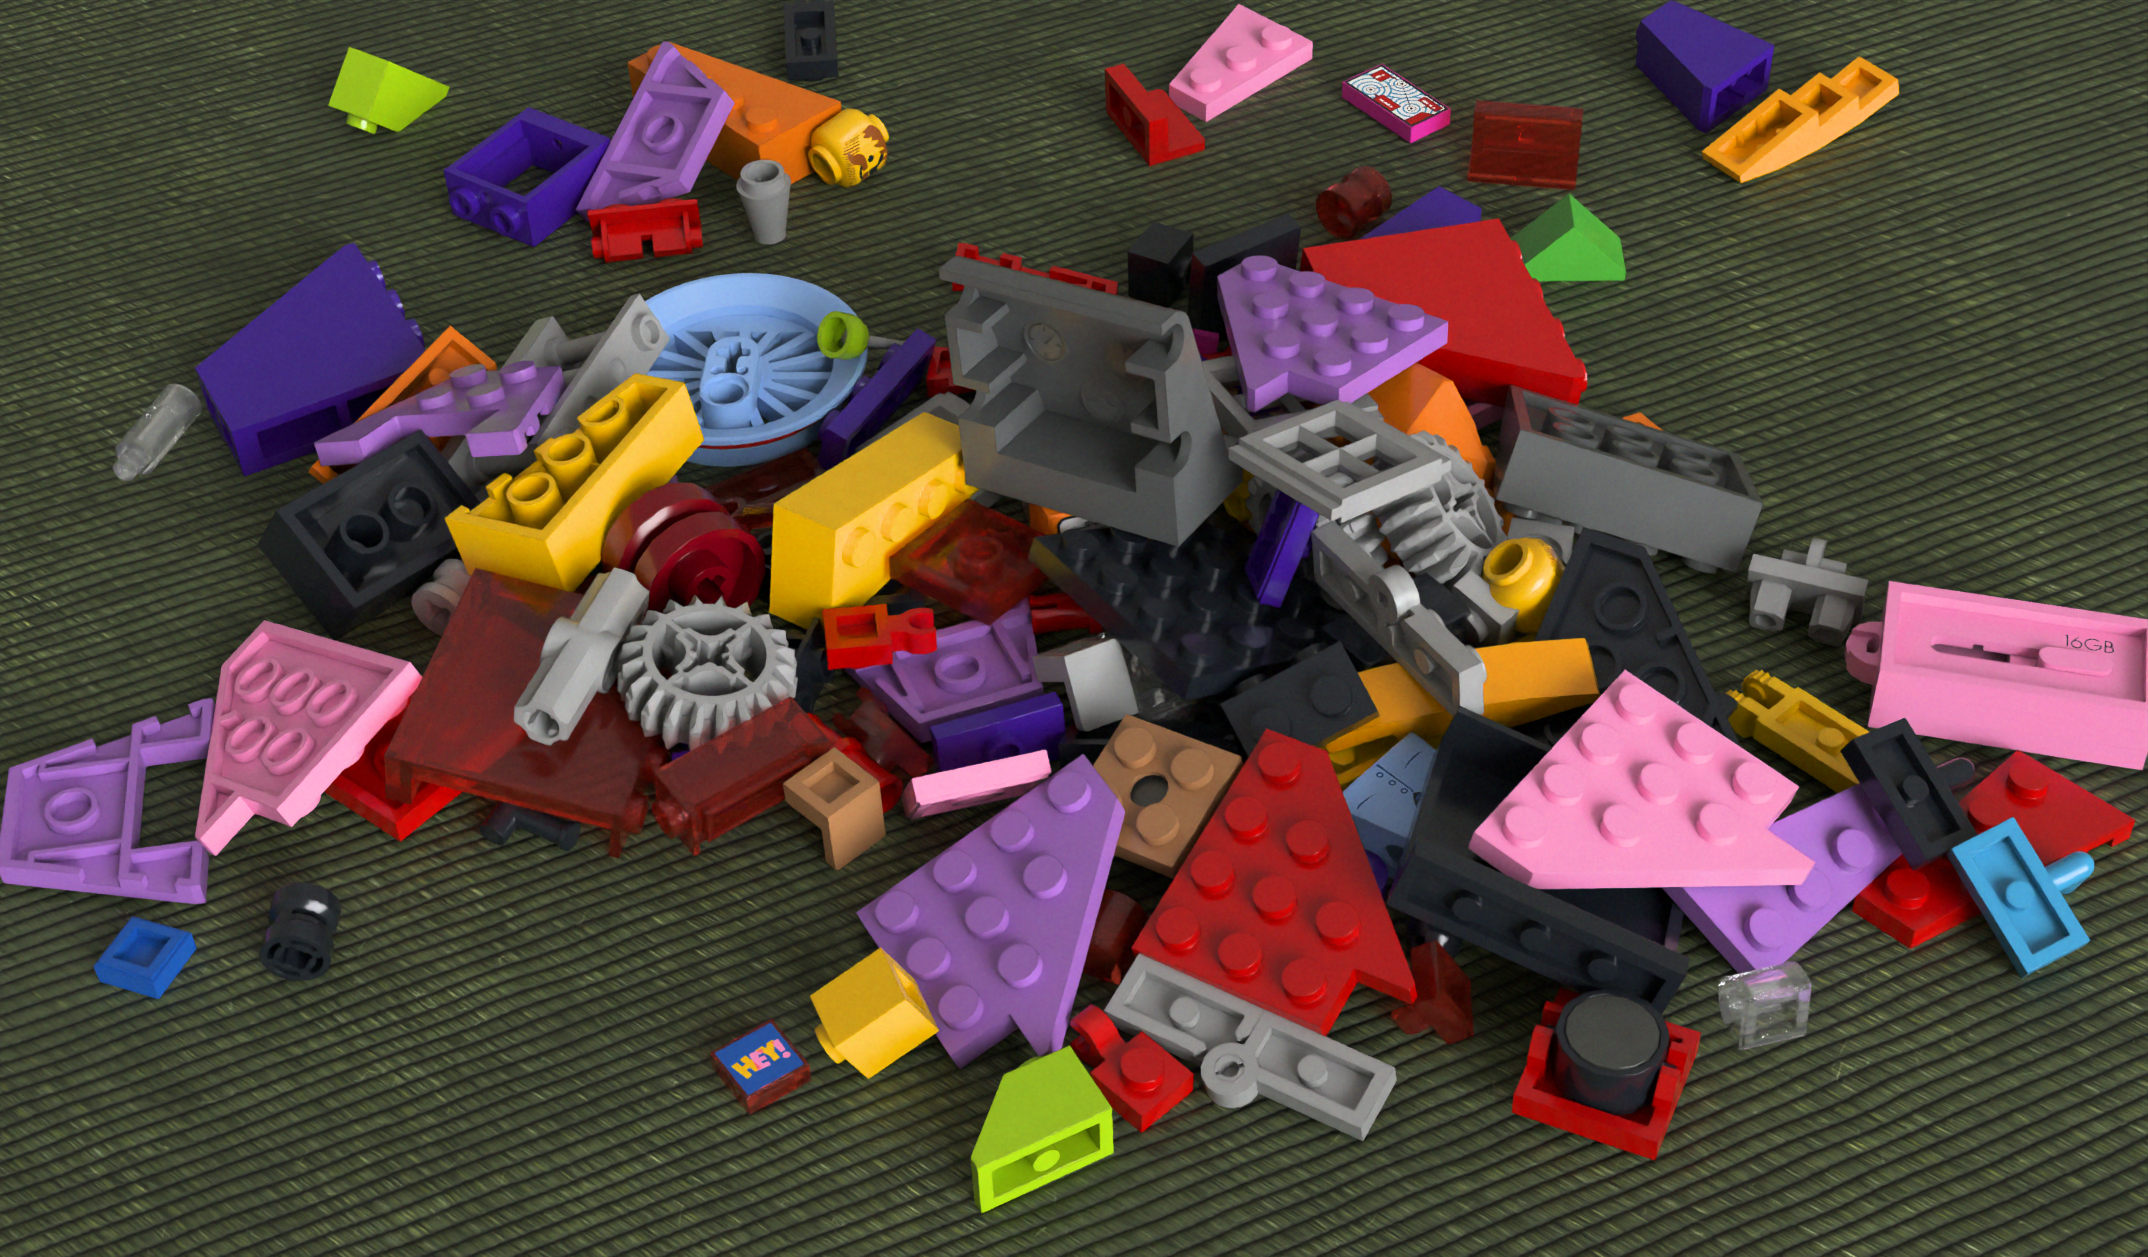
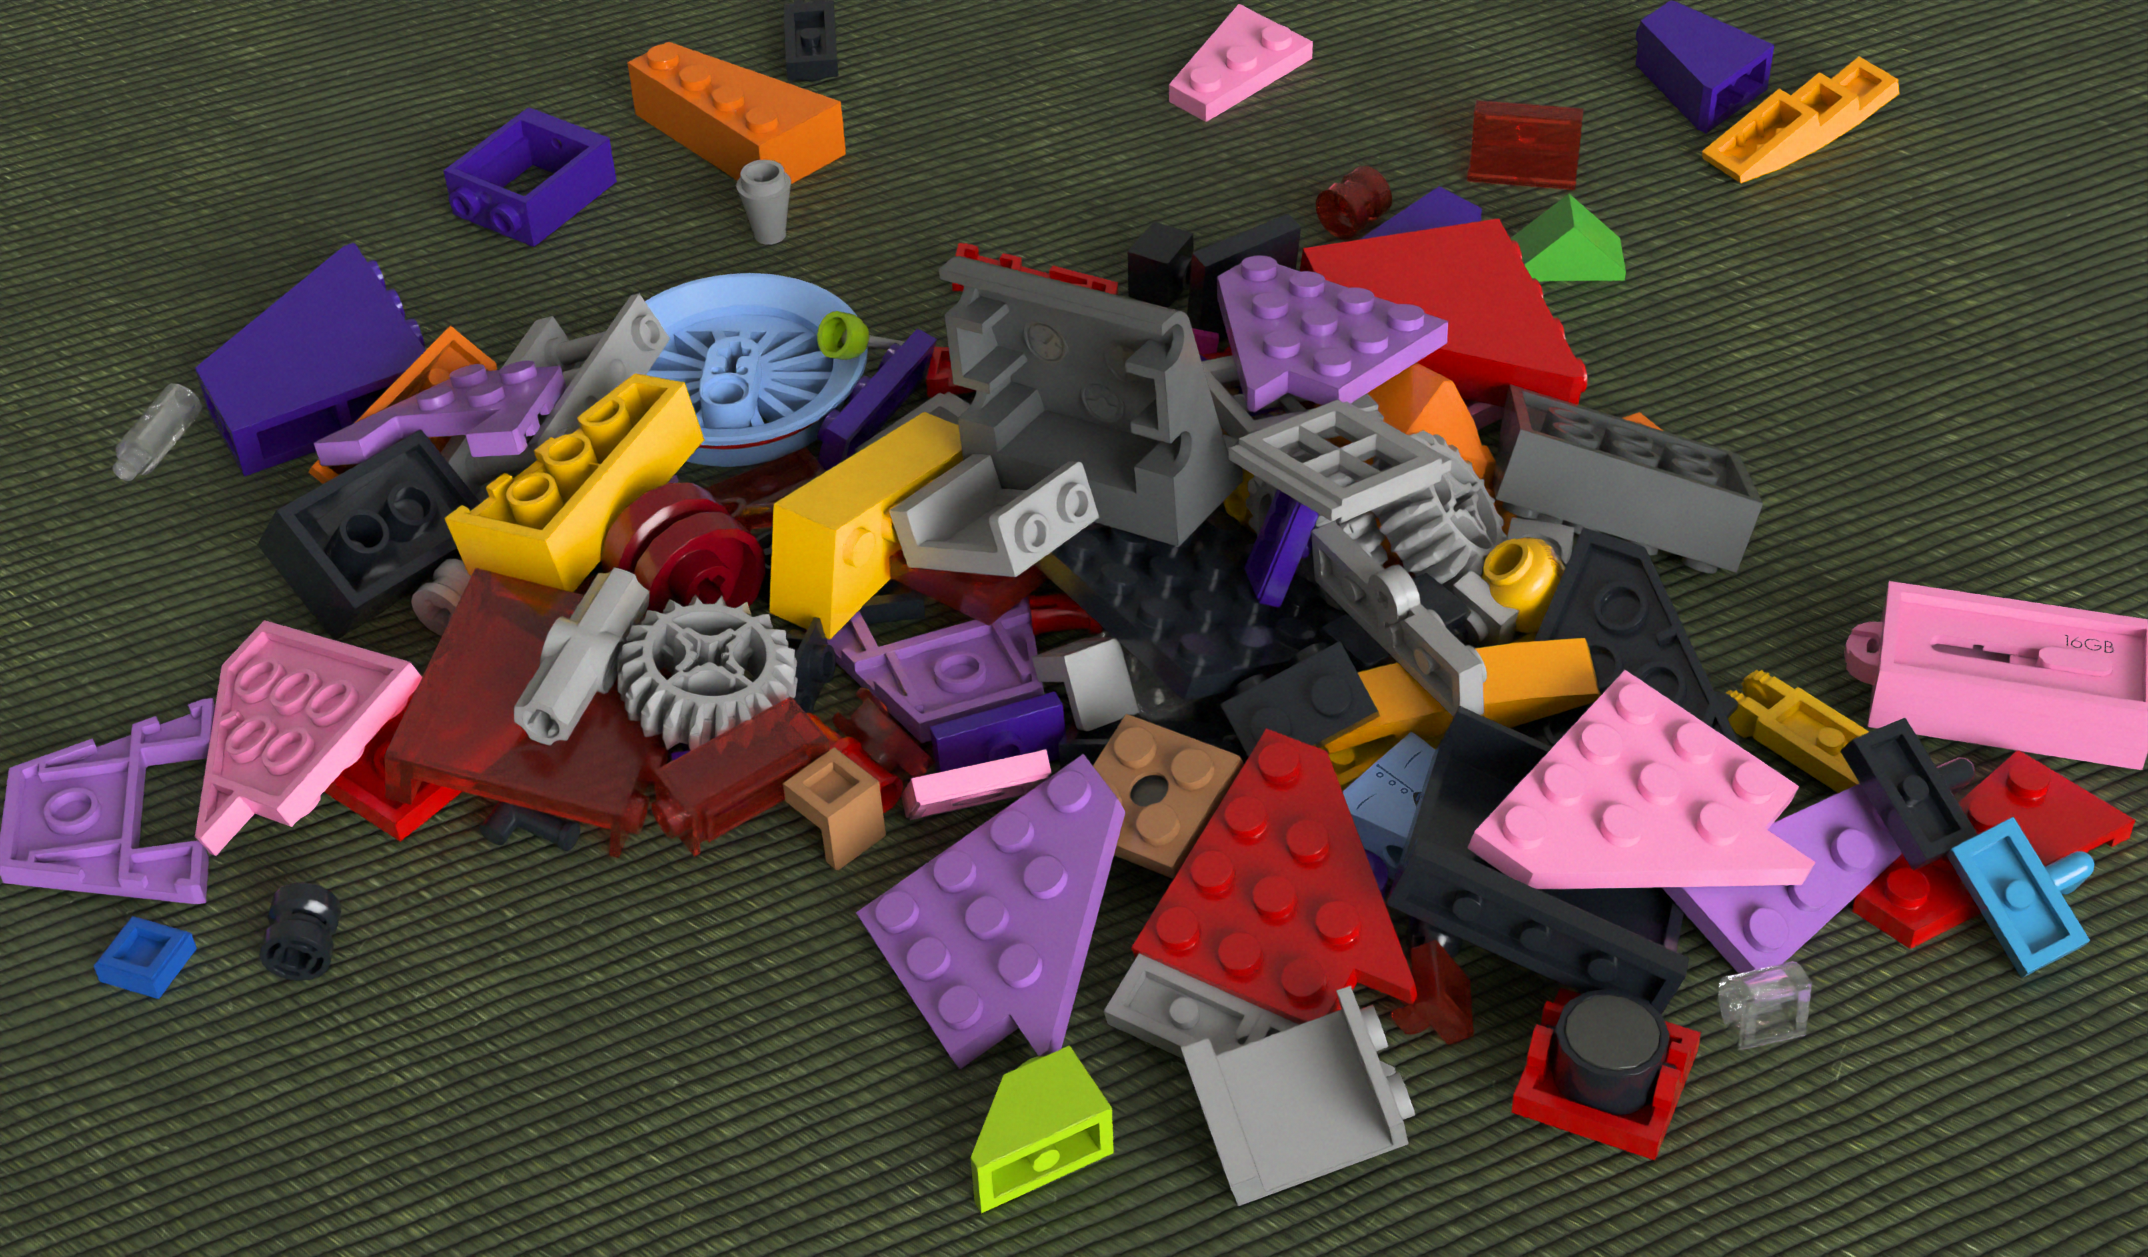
lime slope [328,47,450,134] -> none
medium lavender wing [576,41,735,222] -> none
red hinge [587,198,703,263] -> none
tile [710,1019,812,1115] -> none
yellow head [808,108,889,188] -> none
yellow brick [810,947,939,1079] -> none
red plate [822,604,937,670] -> none
red plate [1070,1004,1194,1133] -> none
clear red brick [1082,889,1149,985] -> none
red panel [1105,63,1205,166] -> none
tile [1342,64,1451,143] -> none
light grey hips [1746,537,1869,647] -> none
none -> light grey panel [889,454,1099,577]
none -> light grey panel [1181,986,1415,1206]

